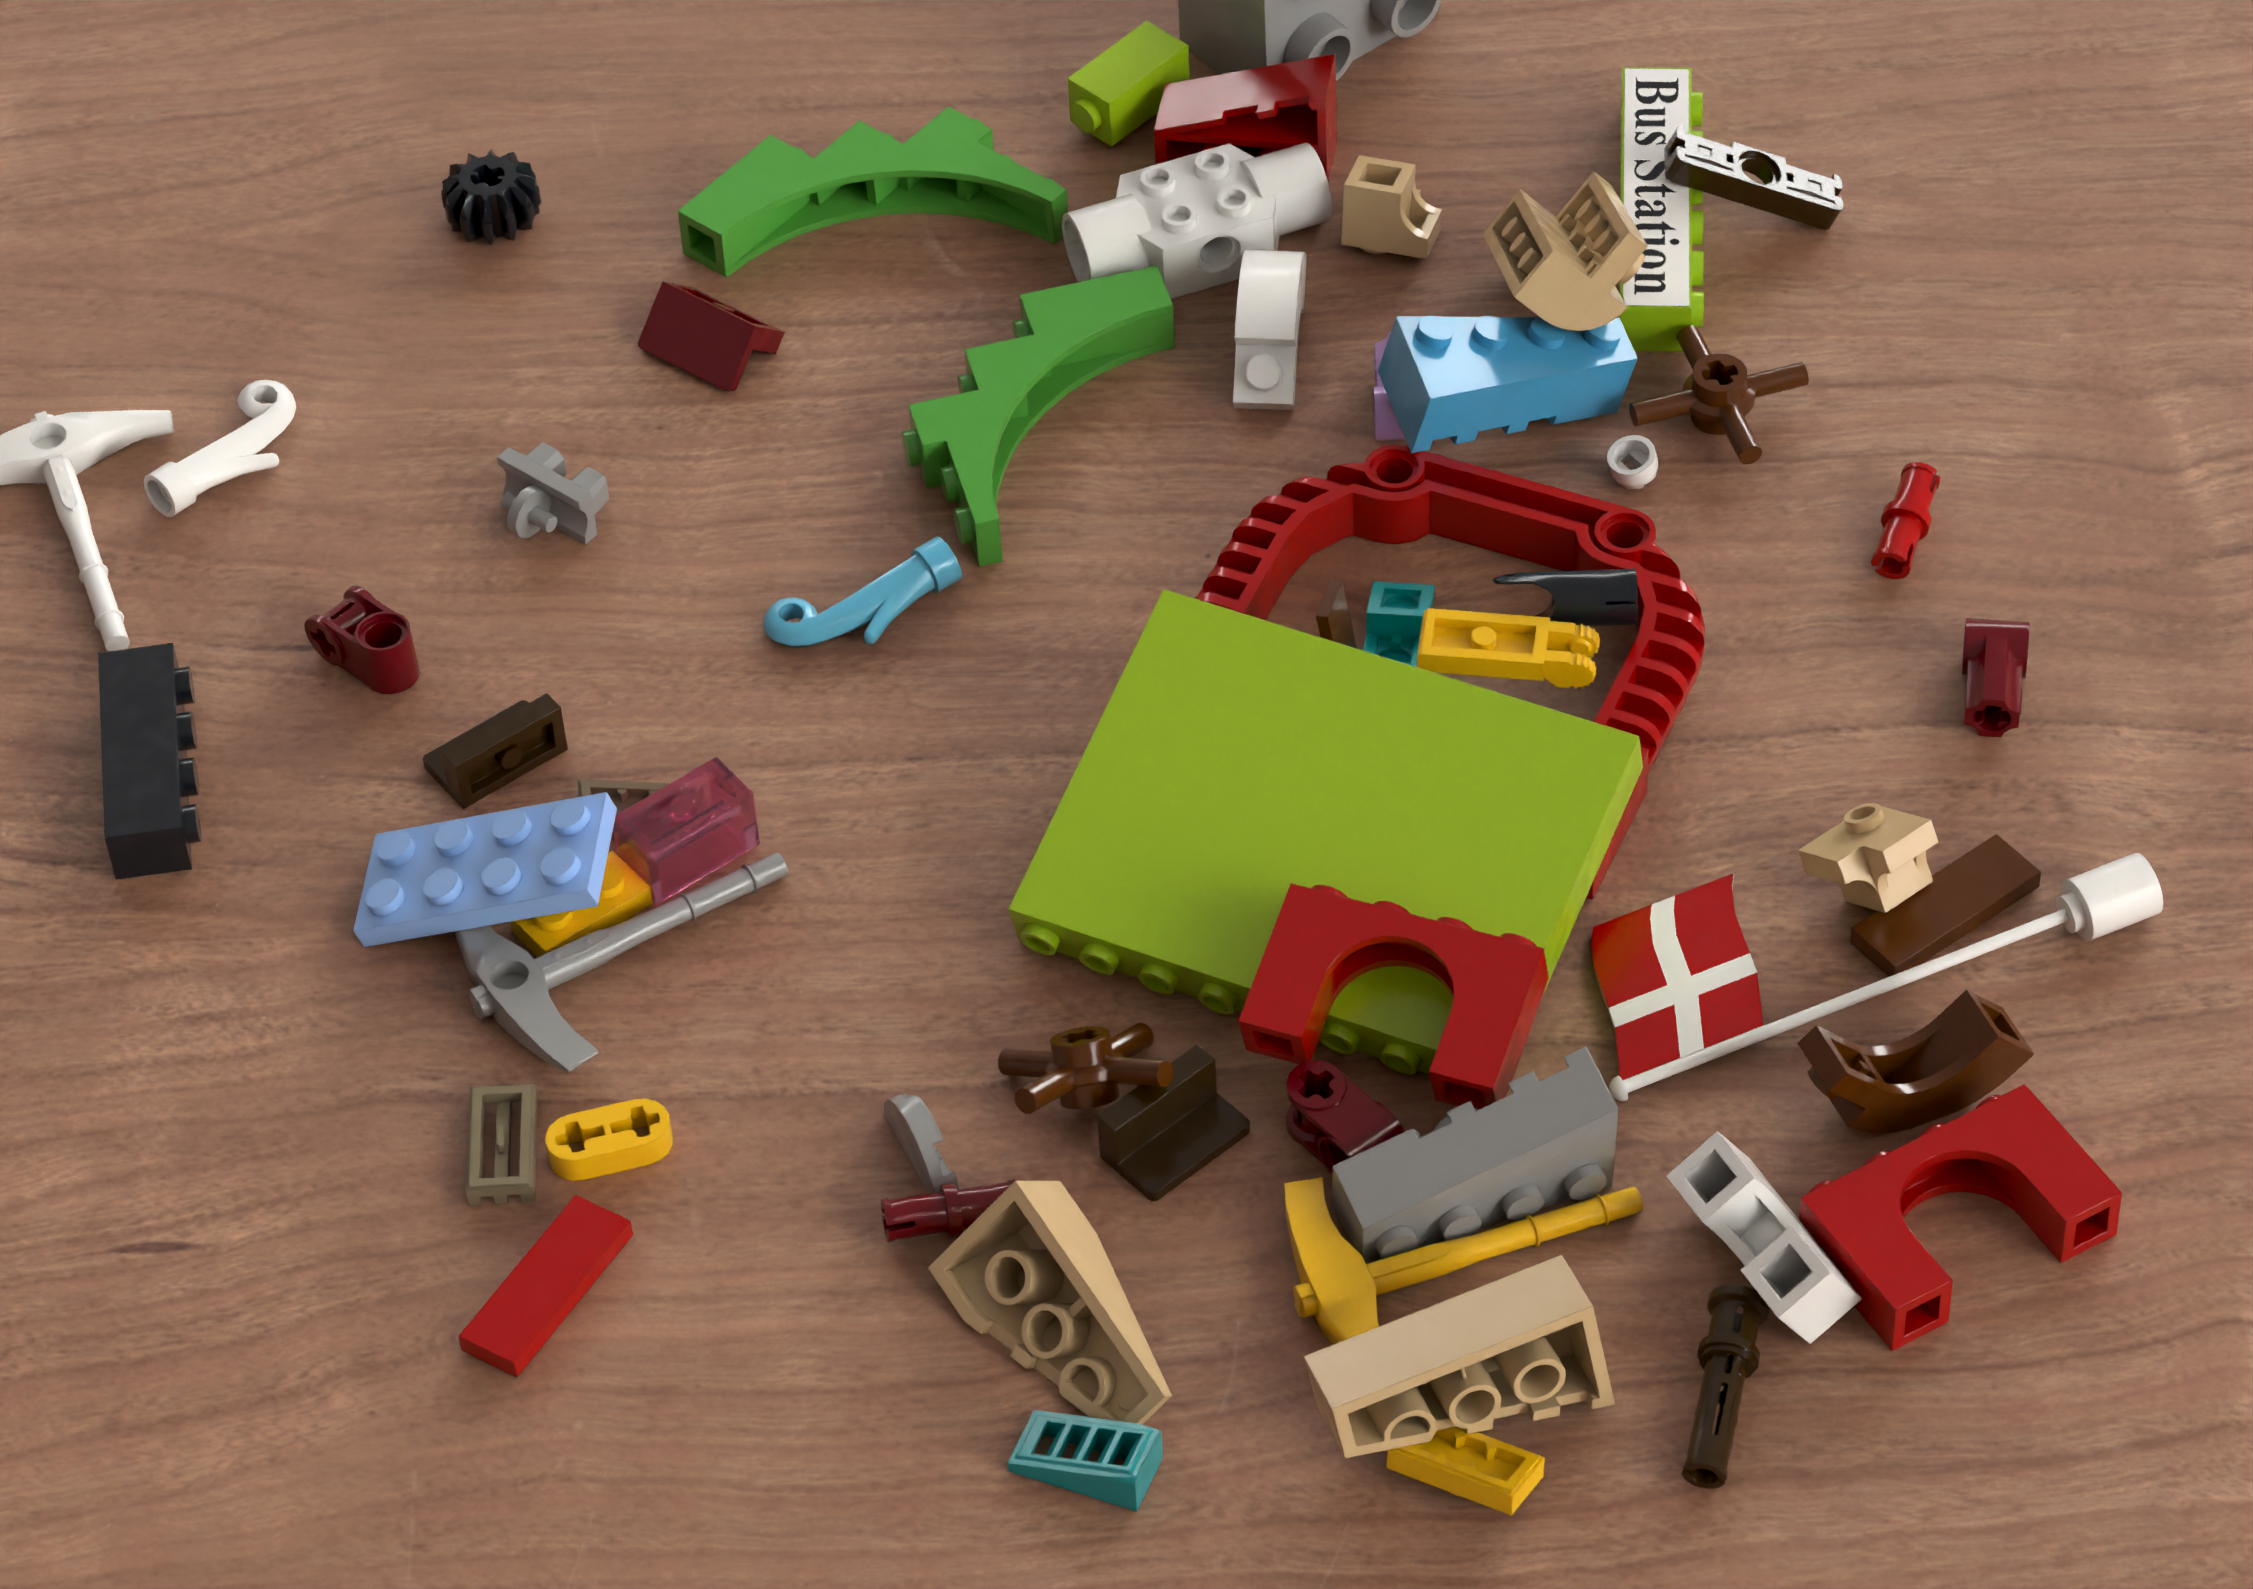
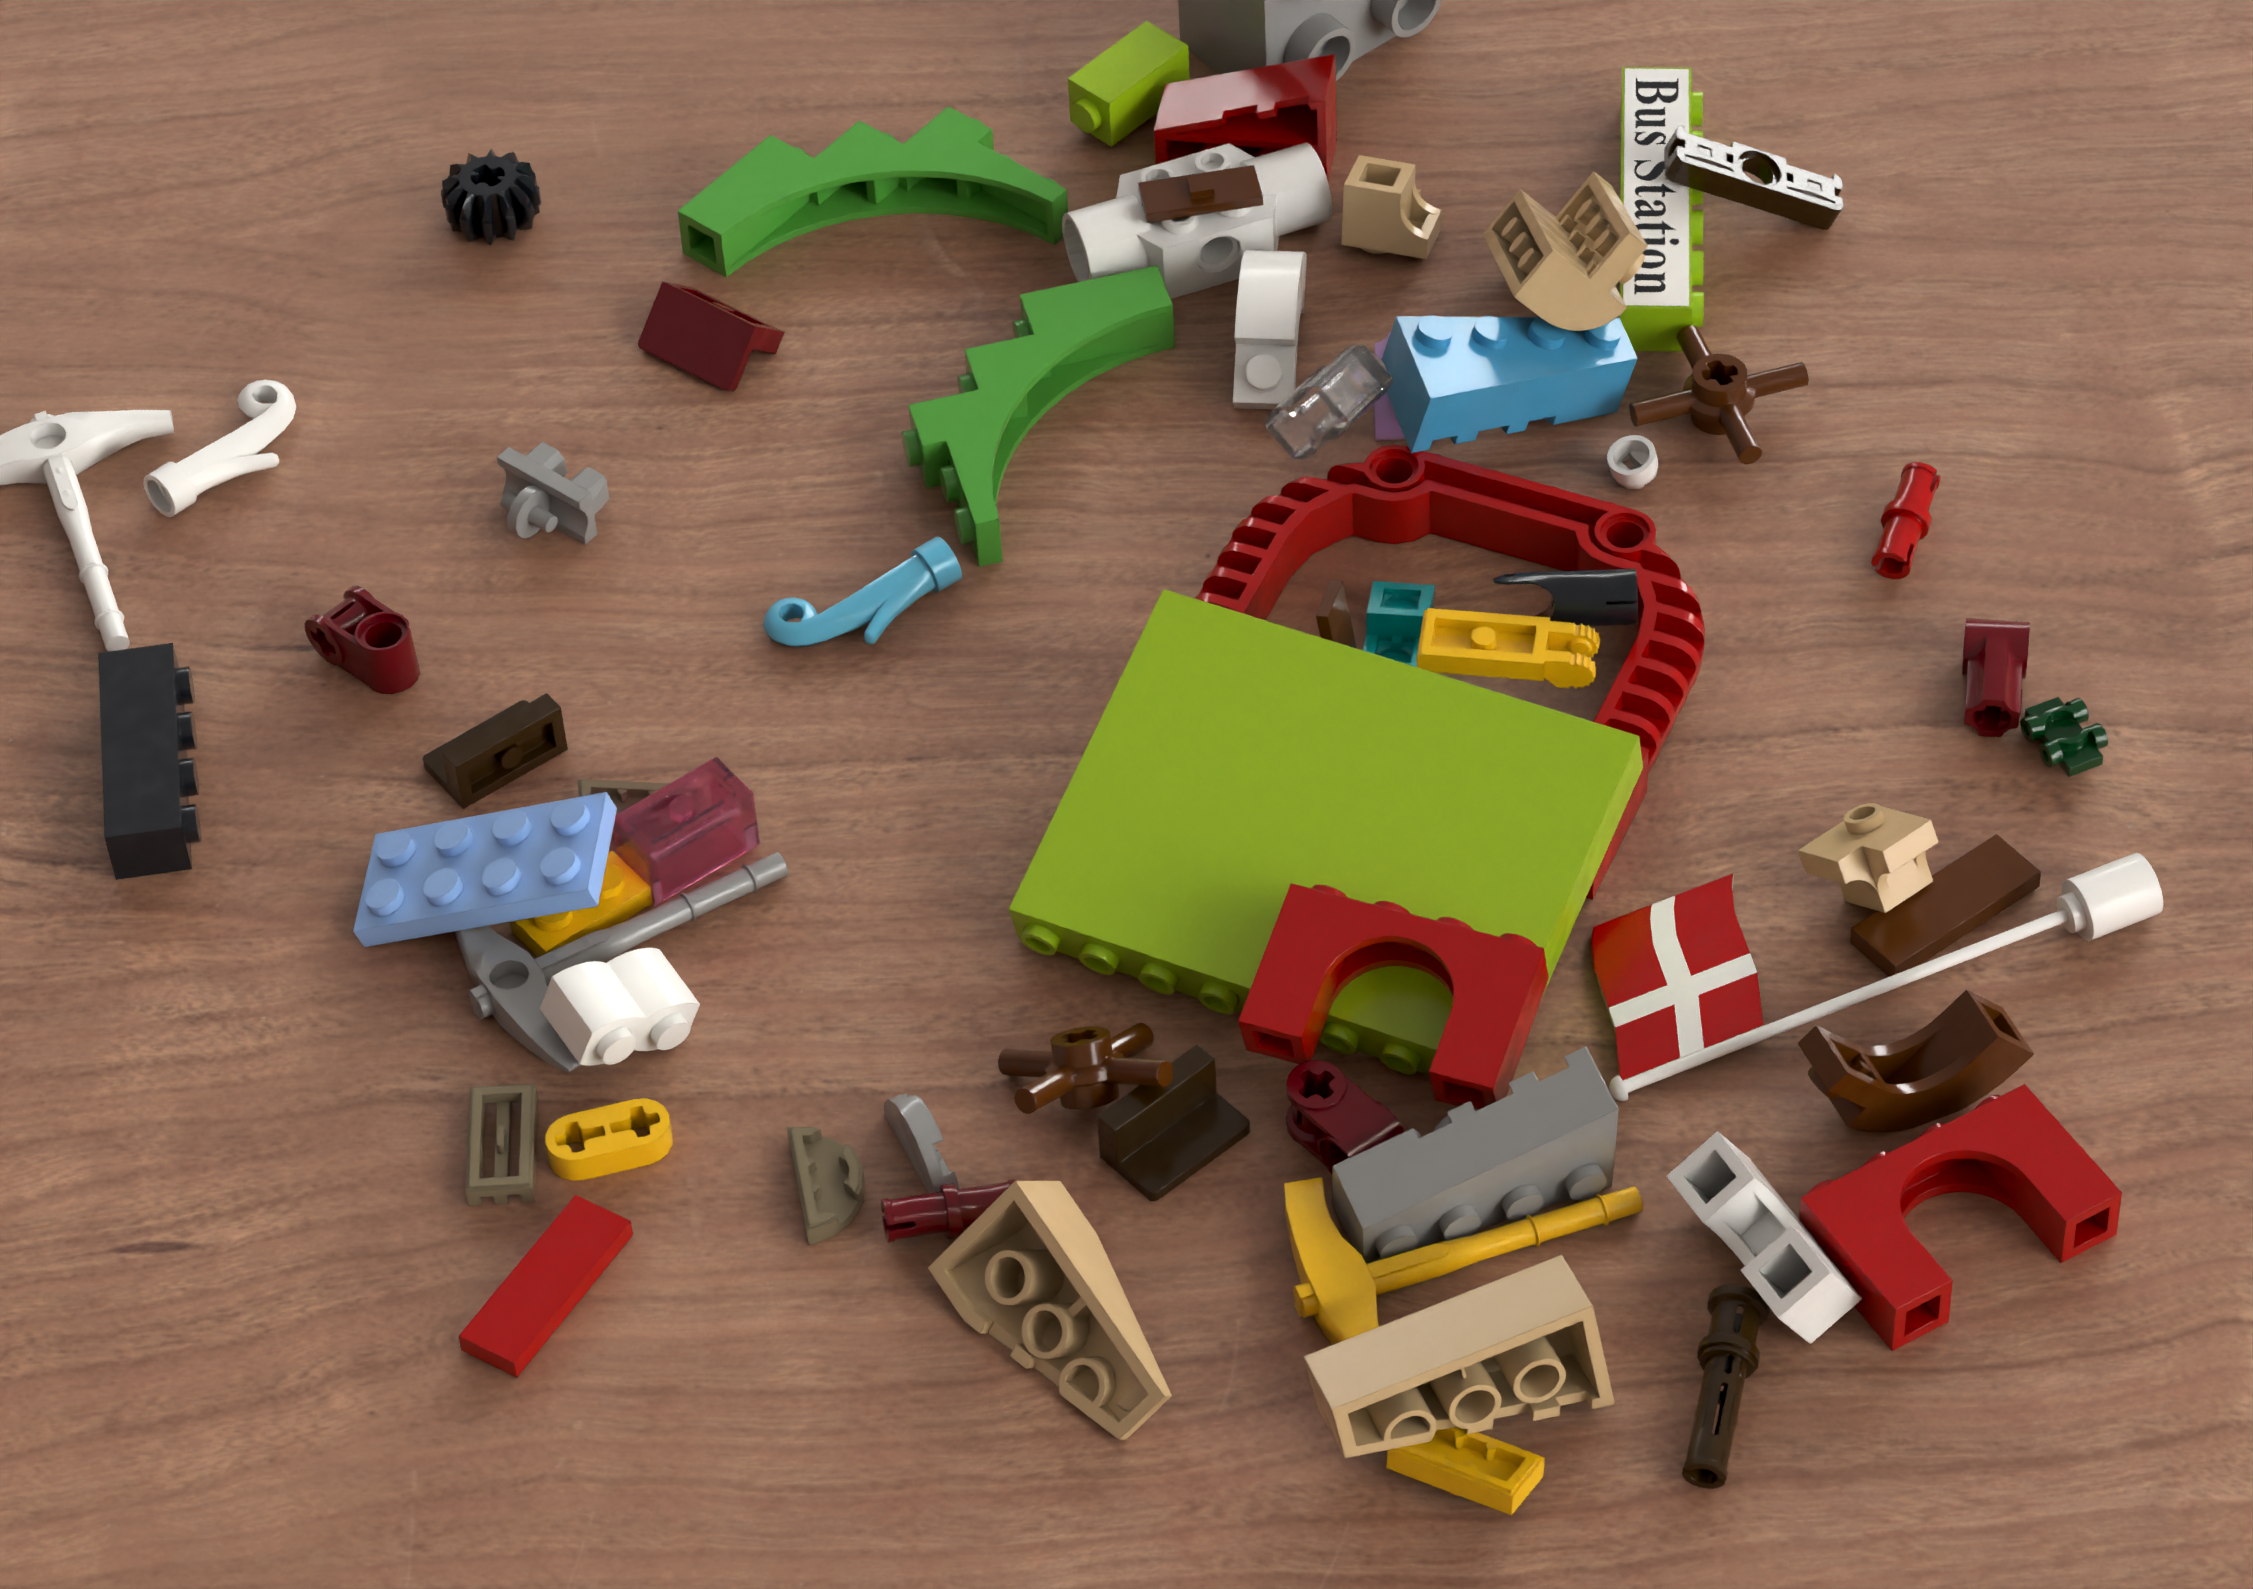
teal slope [1007,1410,1163,1511] -> none
none -> white brick [539,948,700,1066]
none -> dark tan tile [787,1127,865,1245]
none -> reddish brown piece [1138,165,1263,223]
none -> clear brick [1265,345,1393,460]
none -> dark green piece [2020,697,2108,777]

